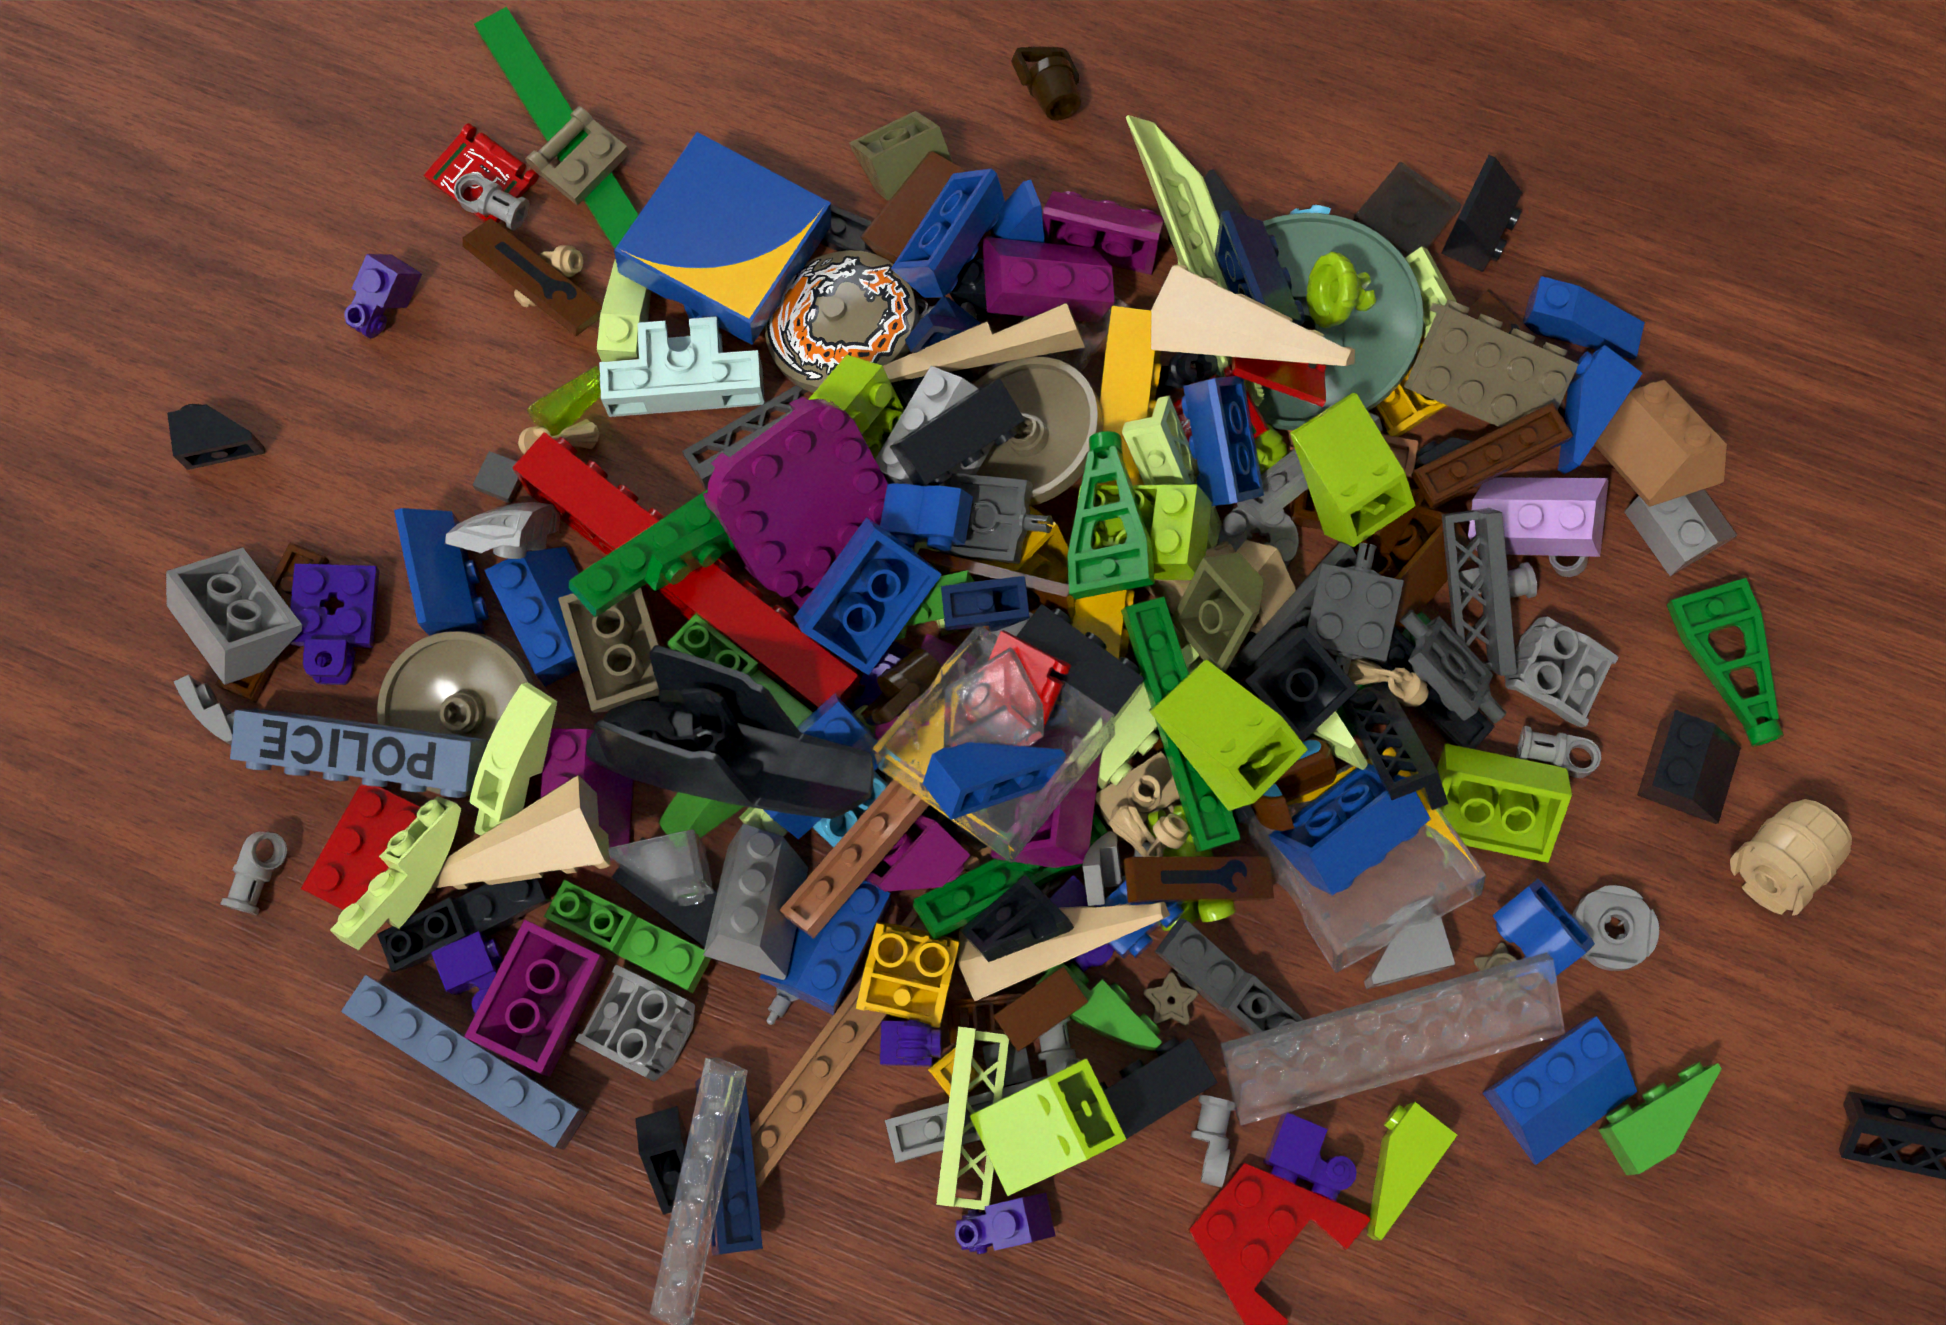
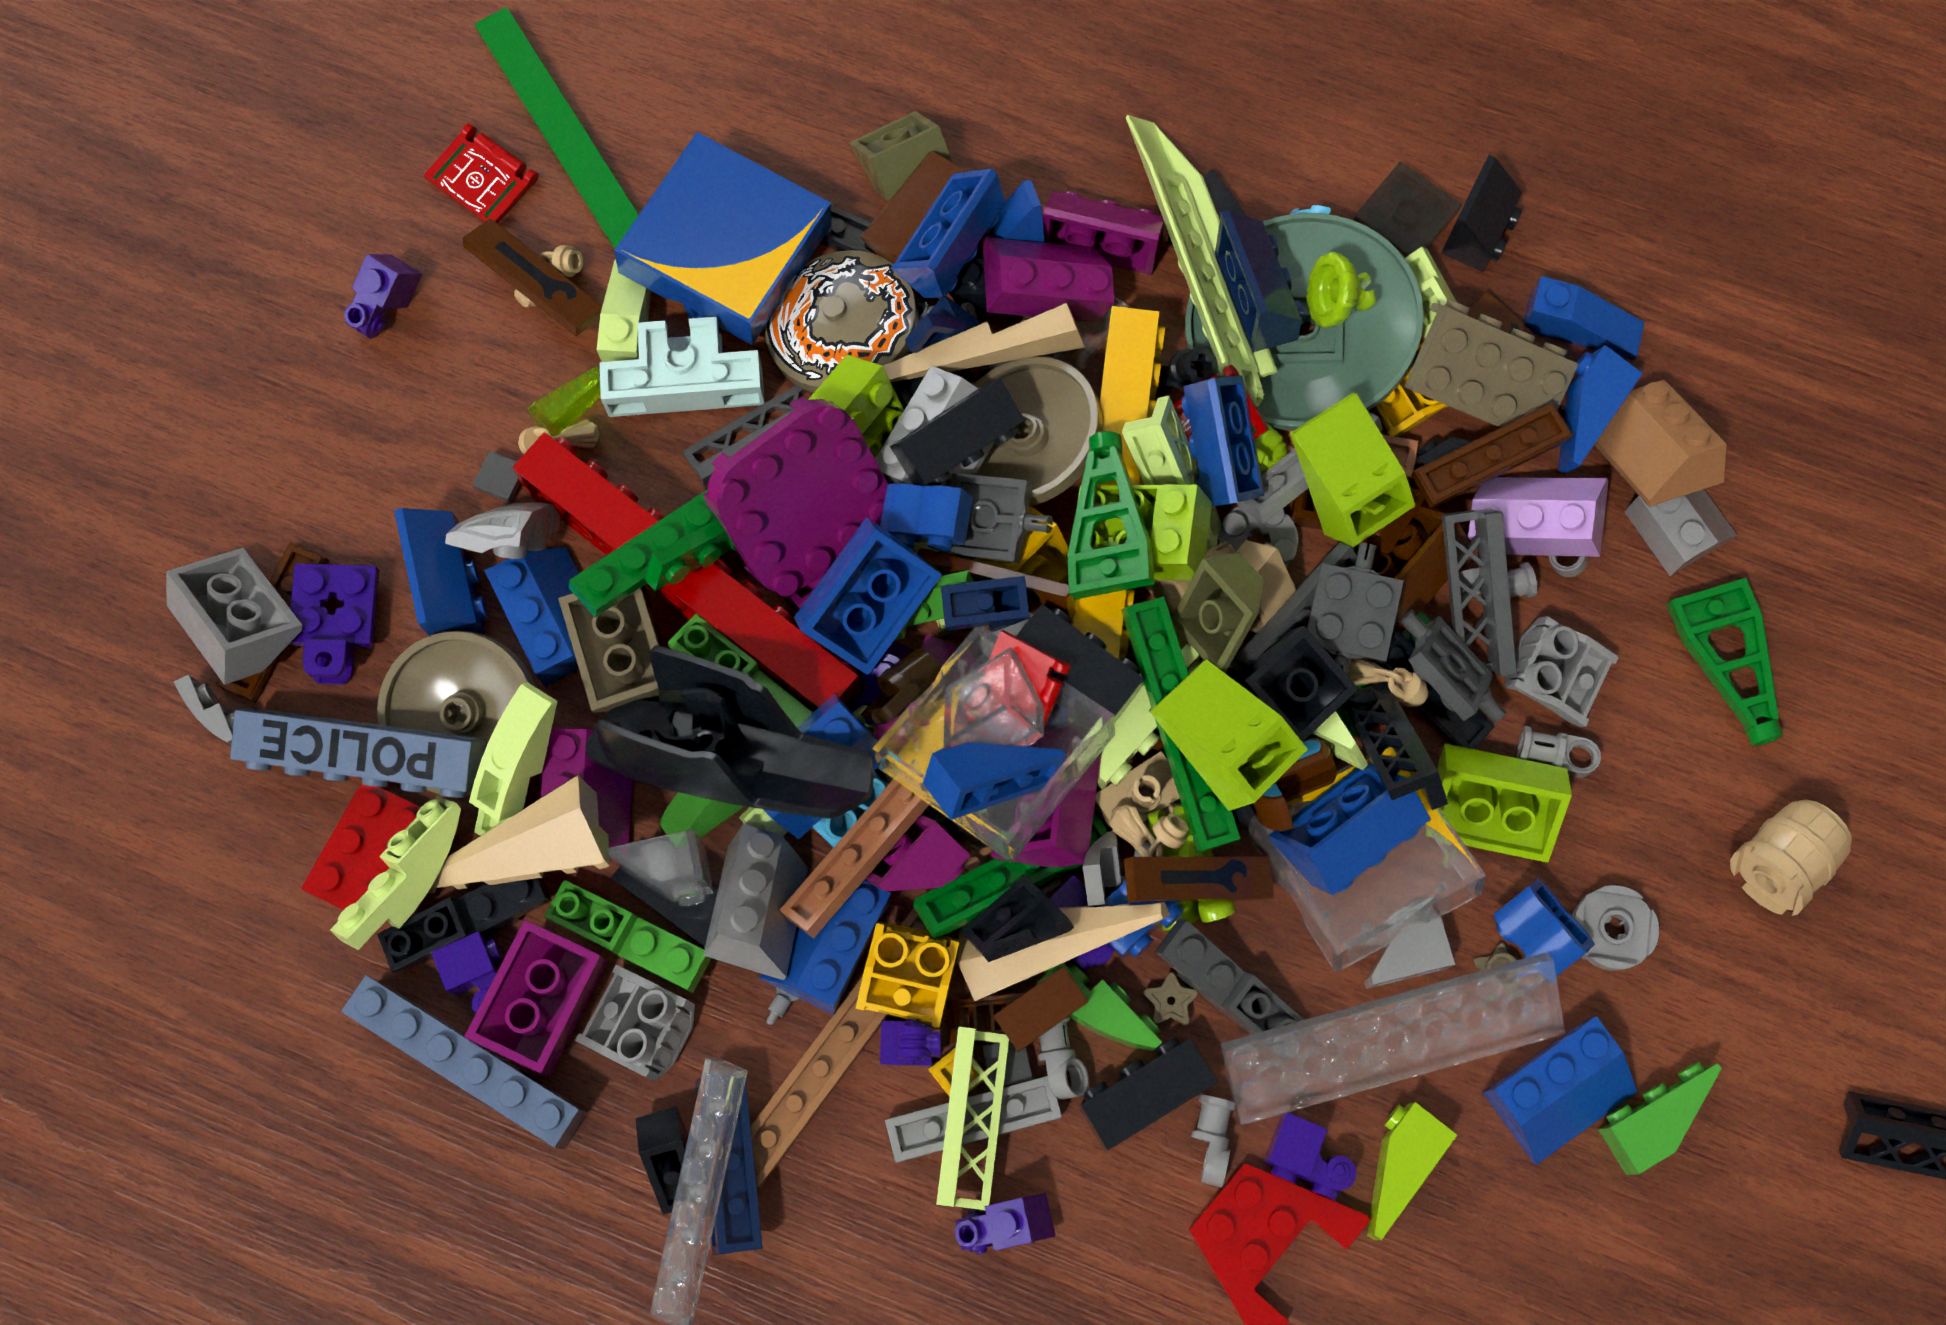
black slope [167,404,265,470] -> none
light grey connector [220,831,287,915] -> none
light grey connector [454,173,530,231] -> none
dark tan plate [525,106,630,206] -> none
lime slope [969,1058,1127,1196] -> none
dark brown piece [1011,47,1081,121] -> none
tan wedge [1151,264,1355,366] -> none
red piece [1232,357,1326,407] -> none
black slope [1637,710,1741,824] -> none

